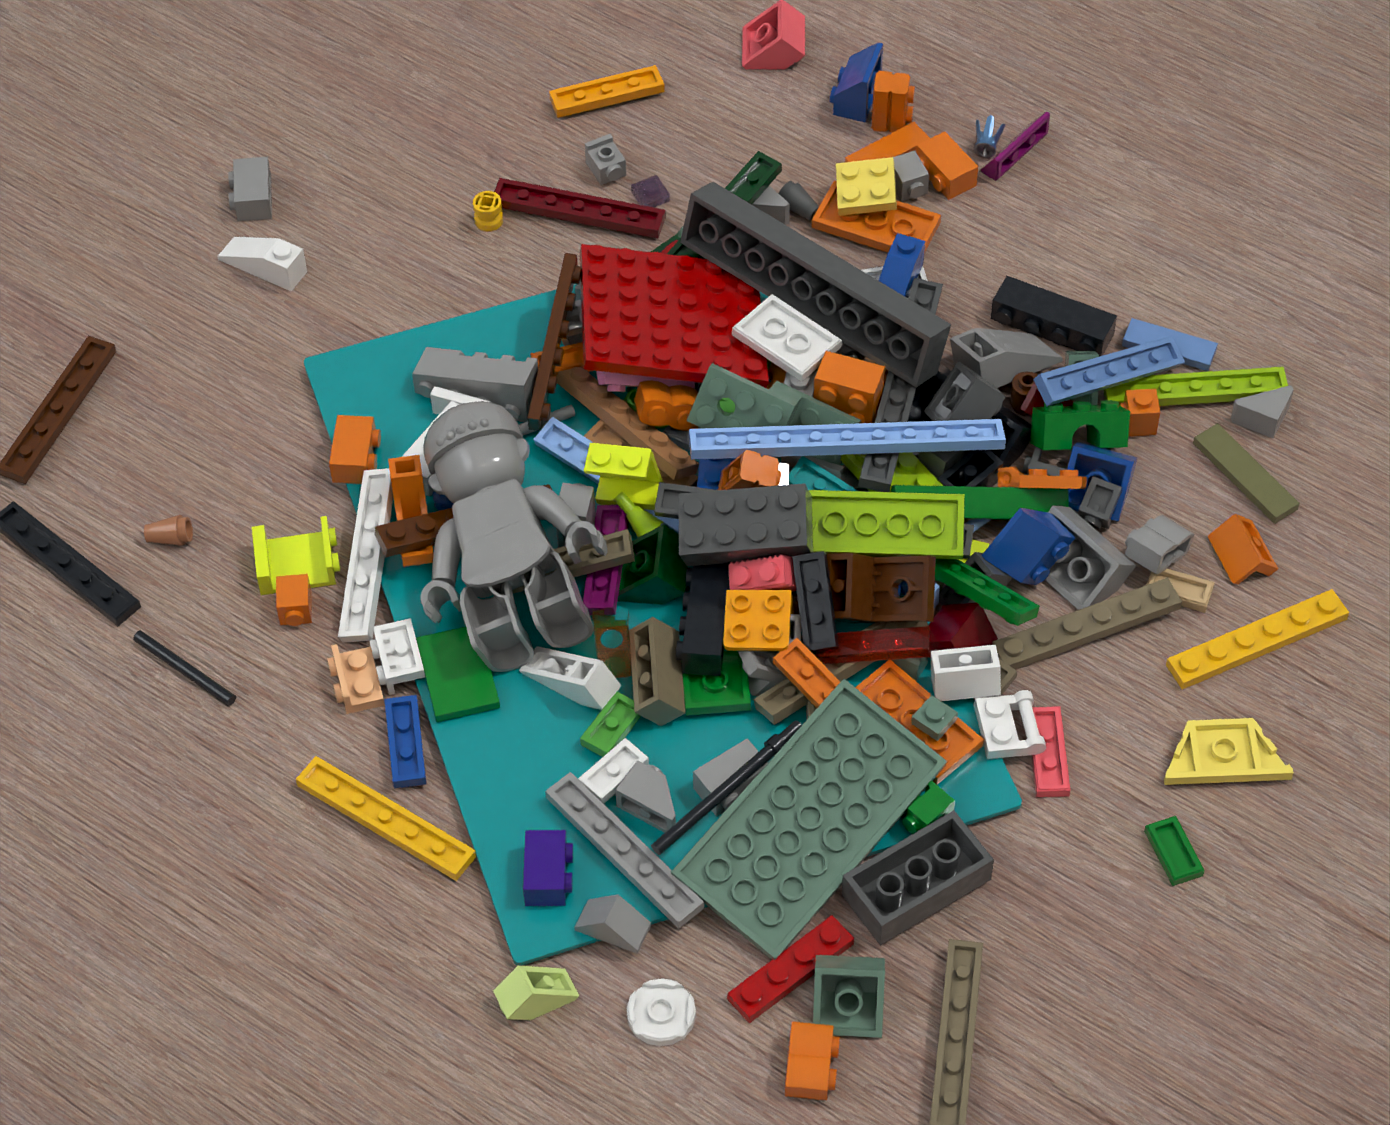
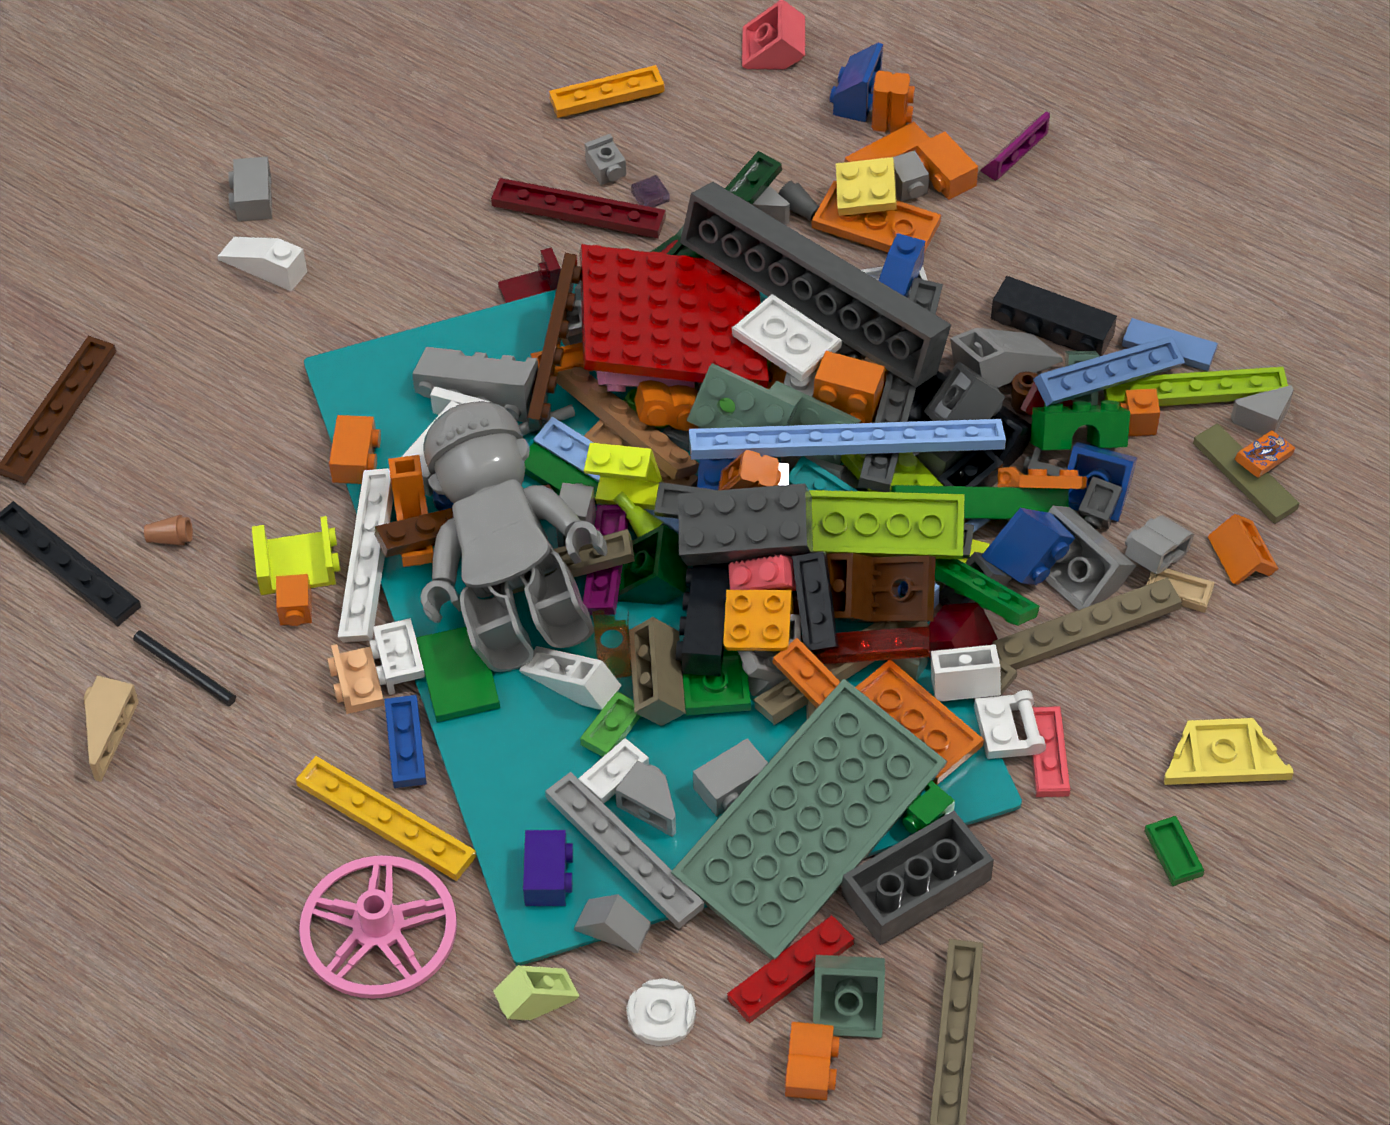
yellow wheel [473,191,503,232] -> none
black bar [651,720,802,855] -> none
sand green plate [911,695,958,741] -> none
flat silver piece [974,115,1005,158] -> none
yellow plate [1166,589,1349,690] -> none
none -> tan slope [84,675,139,782]
none -> bright pink wheel [299,856,457,999]
none -> dark red bracket [498,247,561,303]
none -> green tile [525,442,599,505]
none -> orange tile [1234,430,1296,478]

